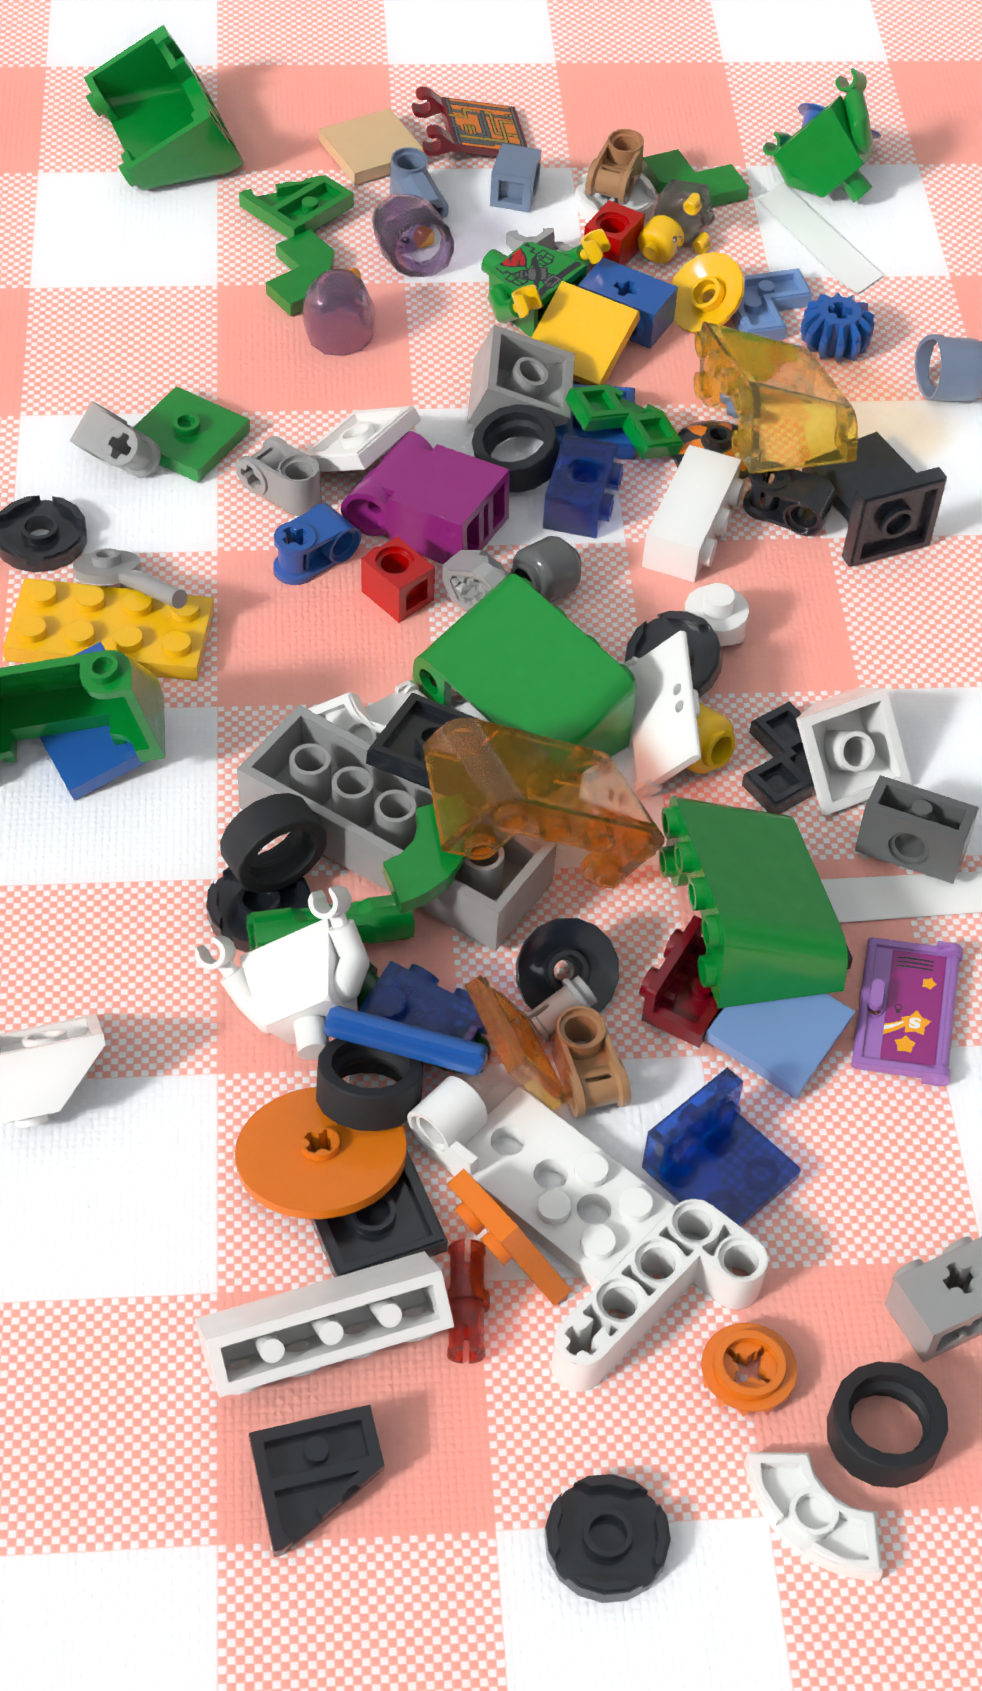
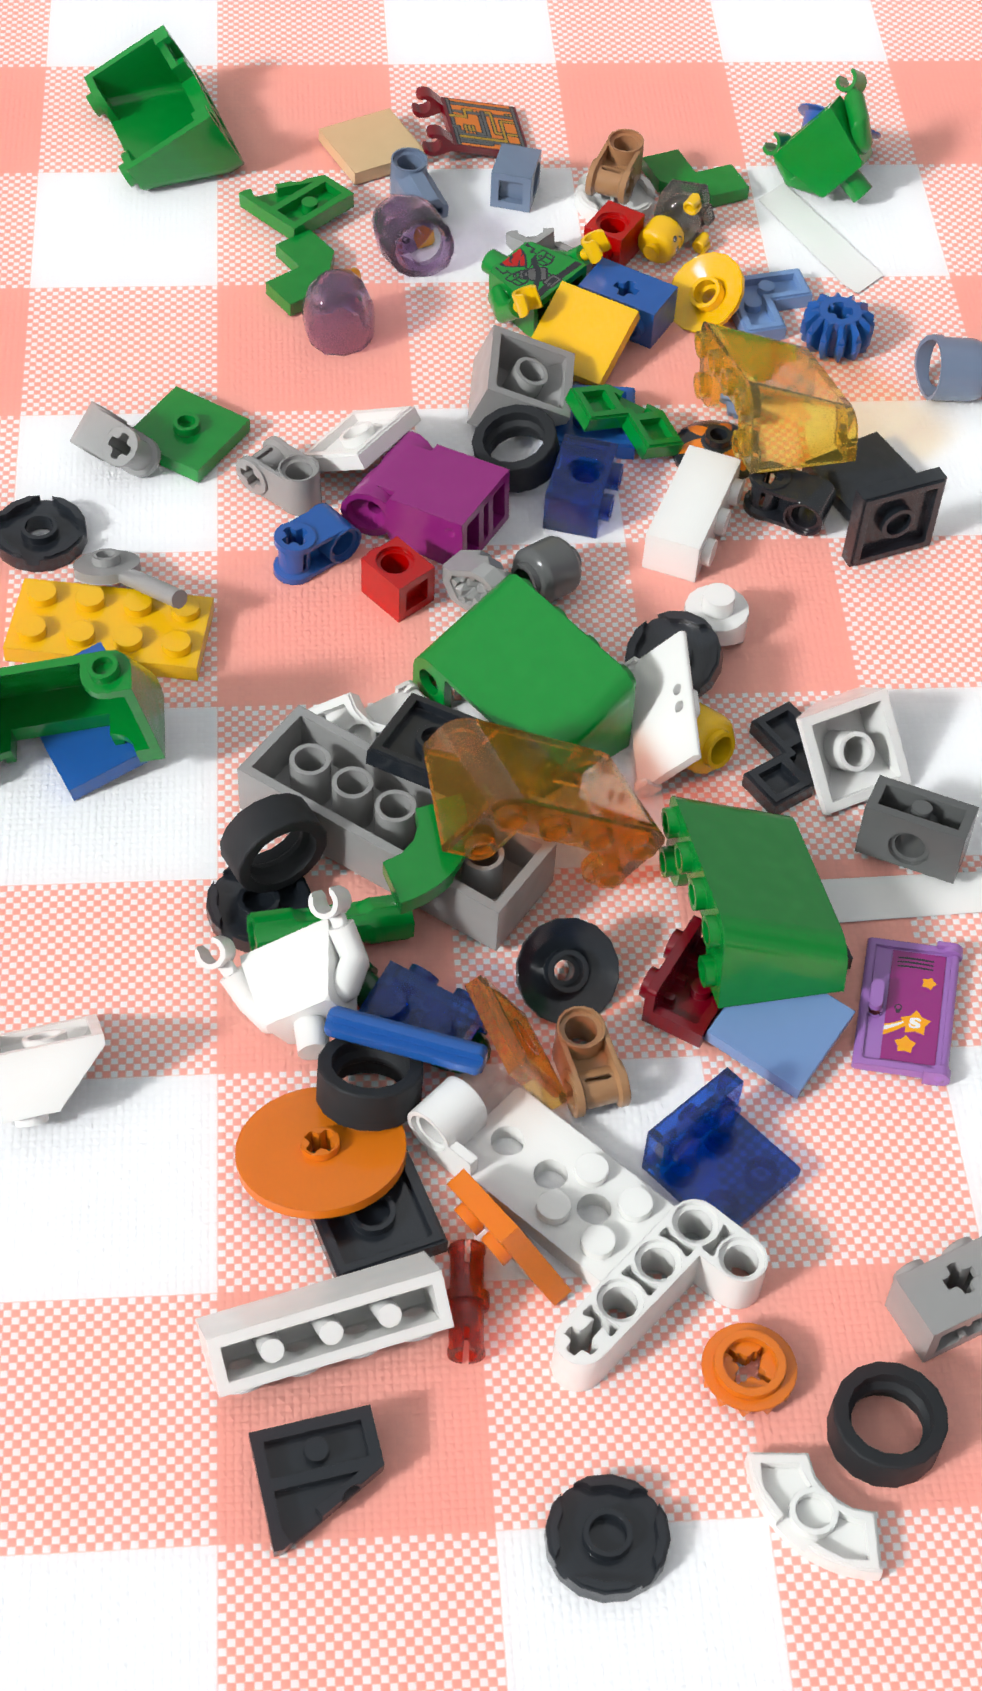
light grey pin [525,976,598,1042] -> none

